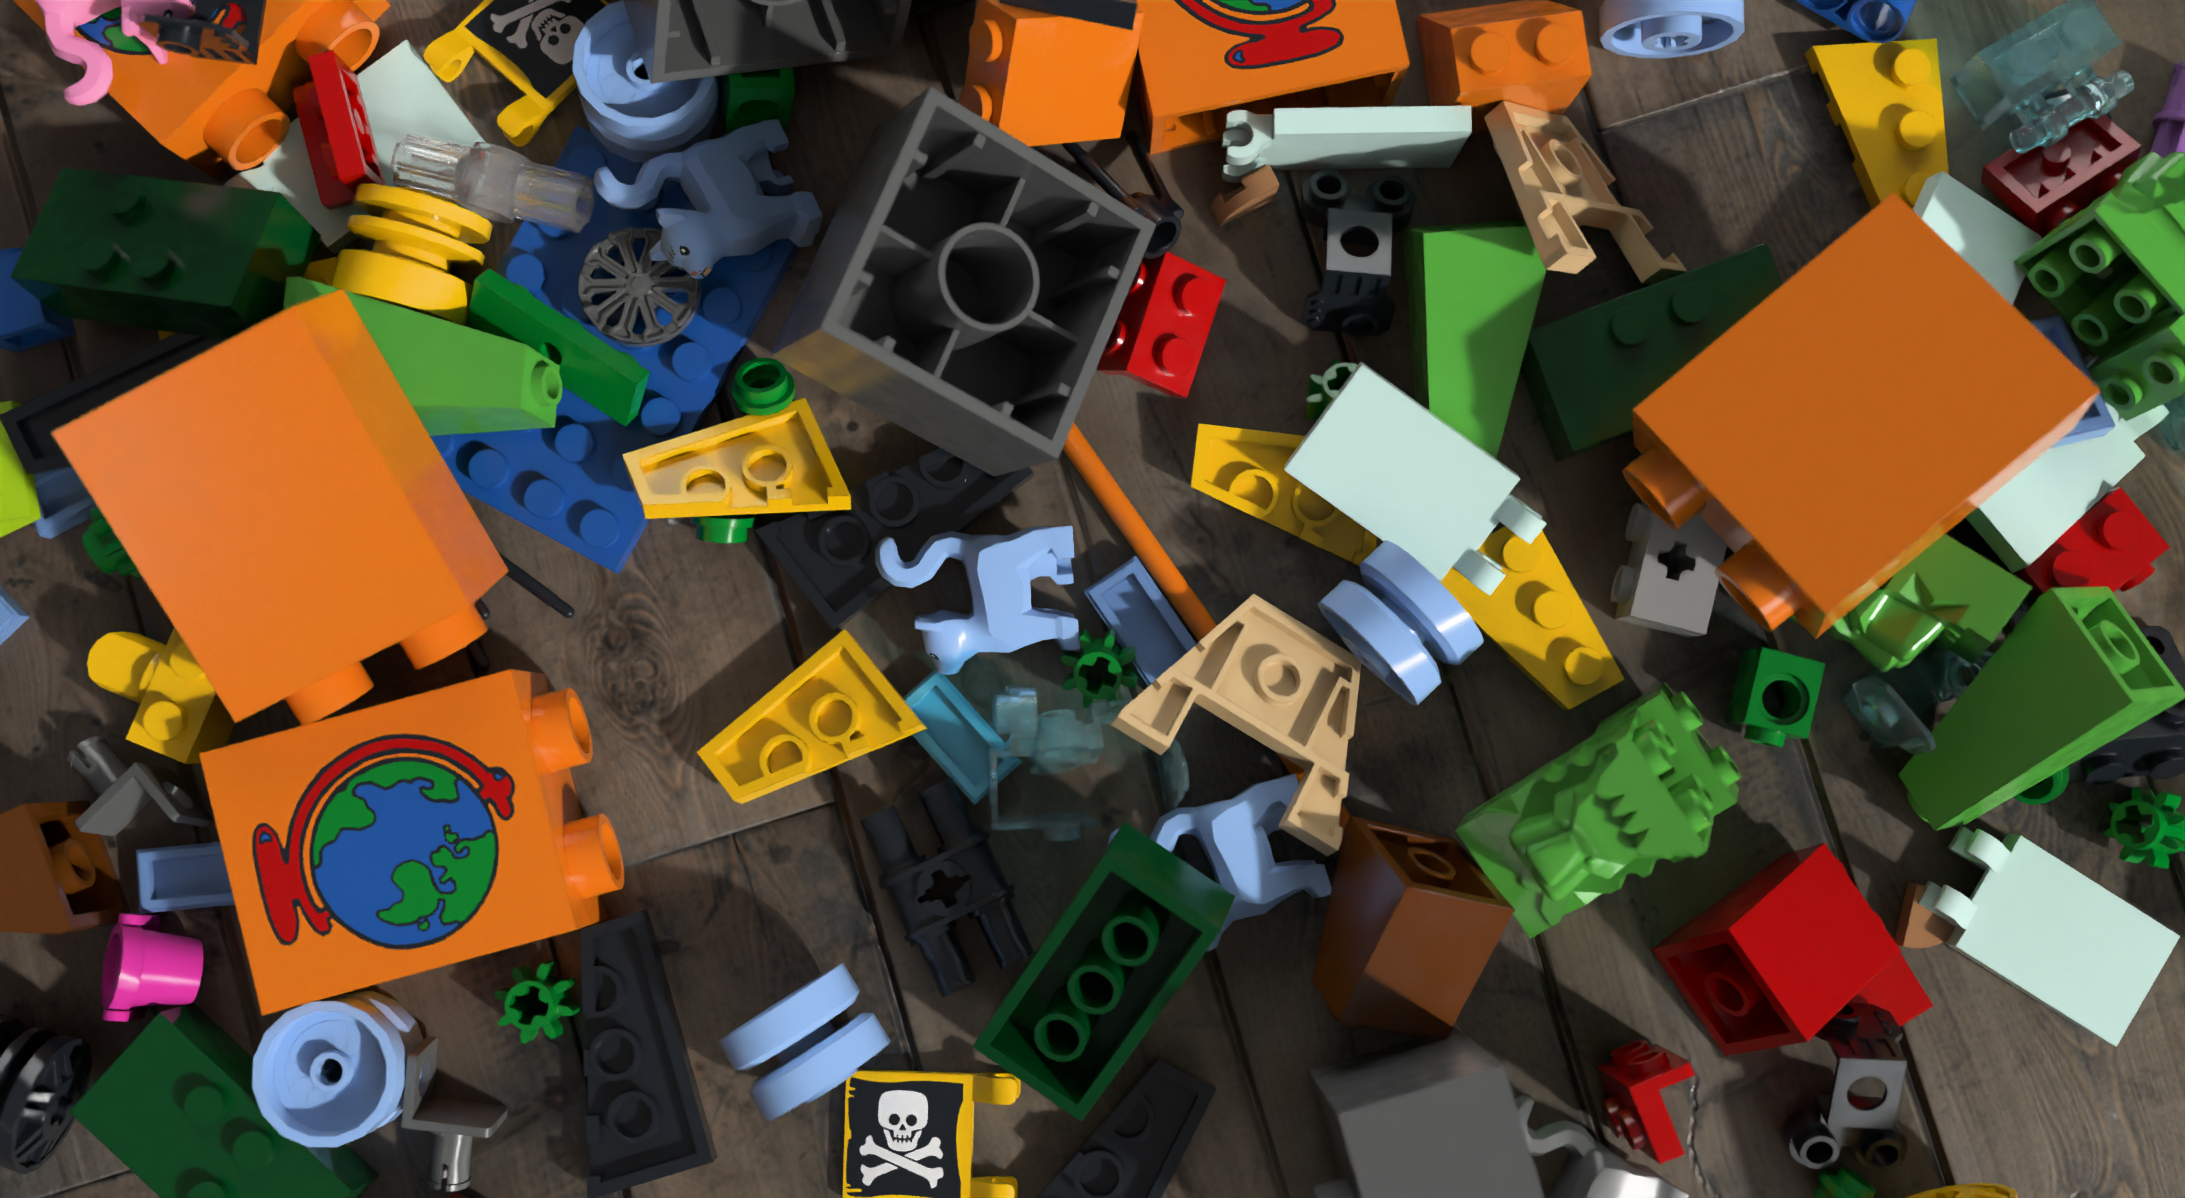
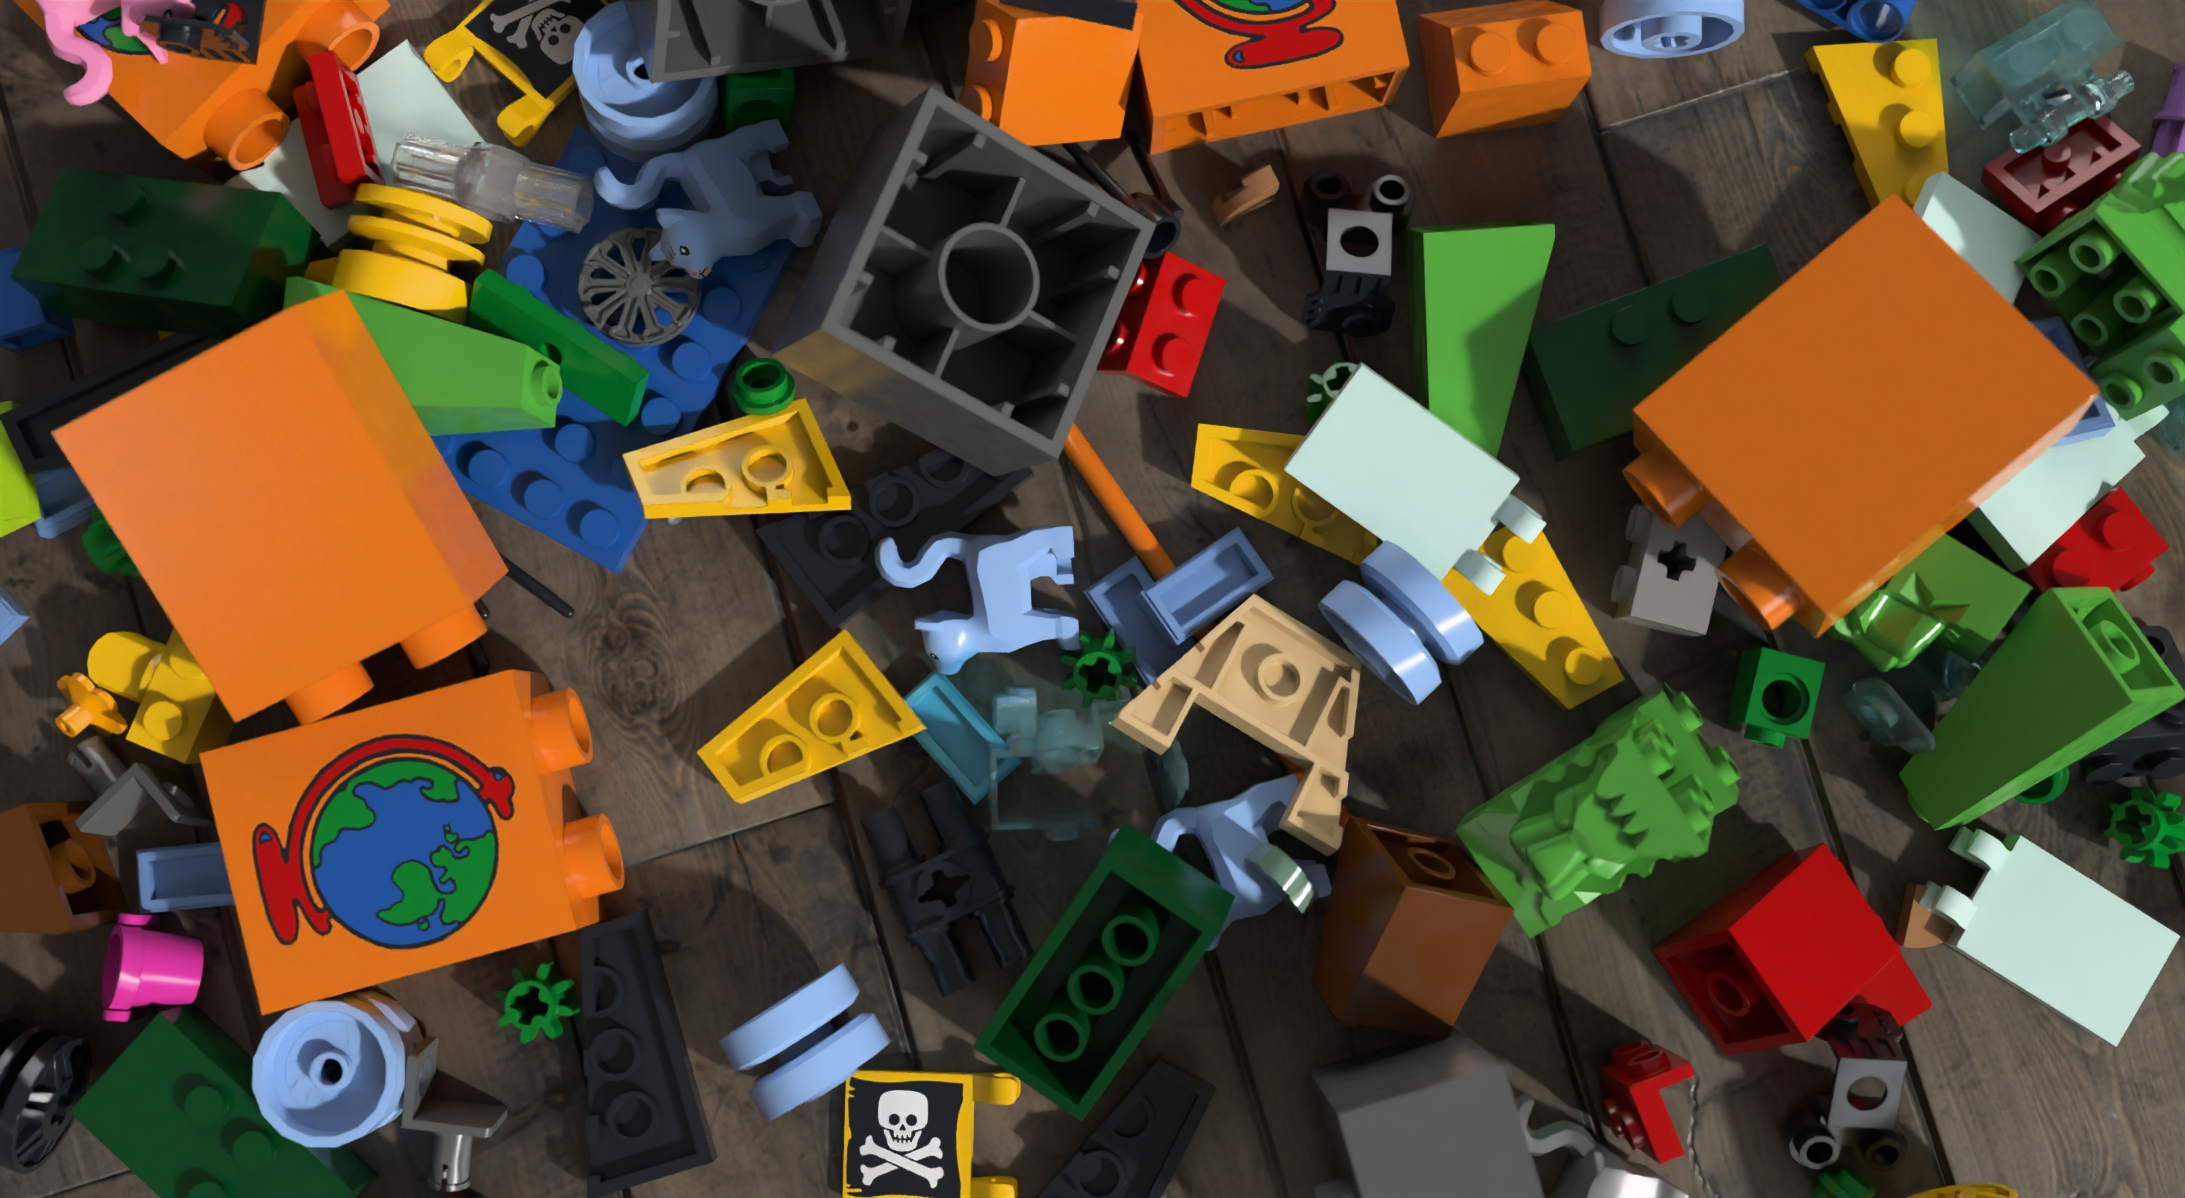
green plate [690,514,755,543] -> none
light aqua tile [1222,106,1472,183] -> none
tan wing [1484,101,1687,285] -> none
none -> light orange plant [55,672,128,737]
none -> medium blue tile [1134,527,1274,650]
none -> sand green tile [1245,843,1318,915]

